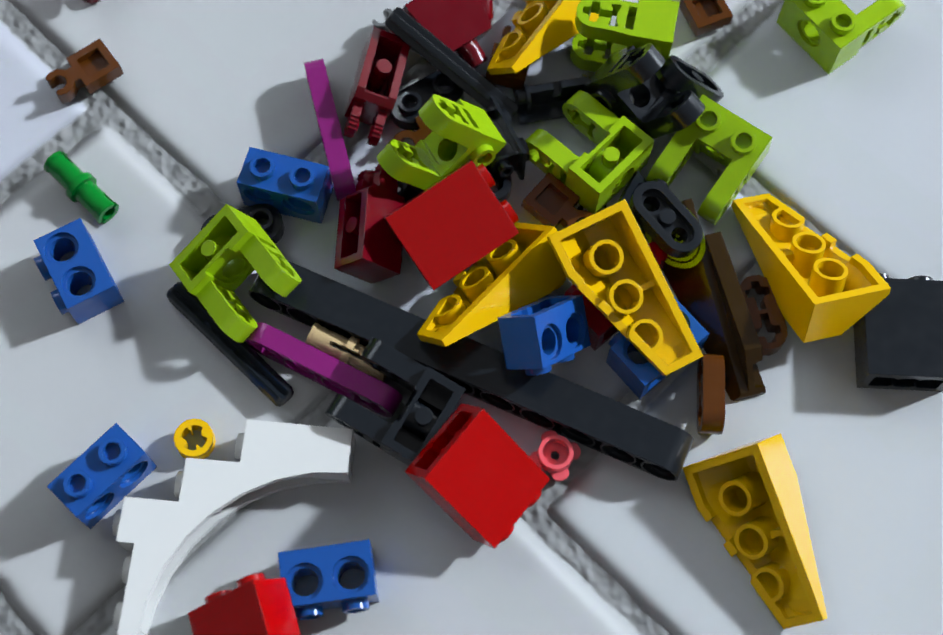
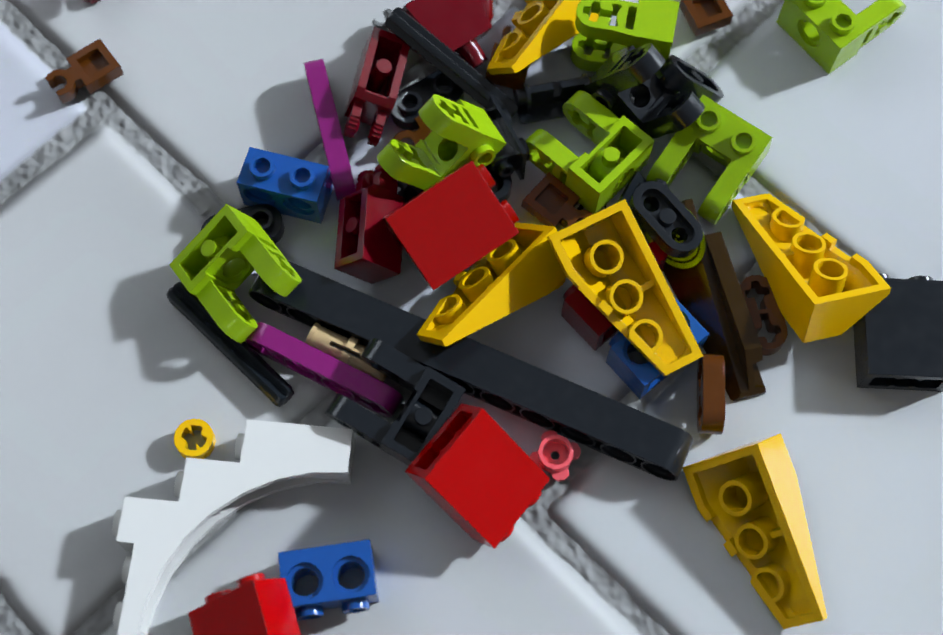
blue brick [33,218,125,325] -> none
green pin [43,151,119,224] -> none
blue brick [47,423,157,529] -> none
blue brick [498,295,591,376] -> none

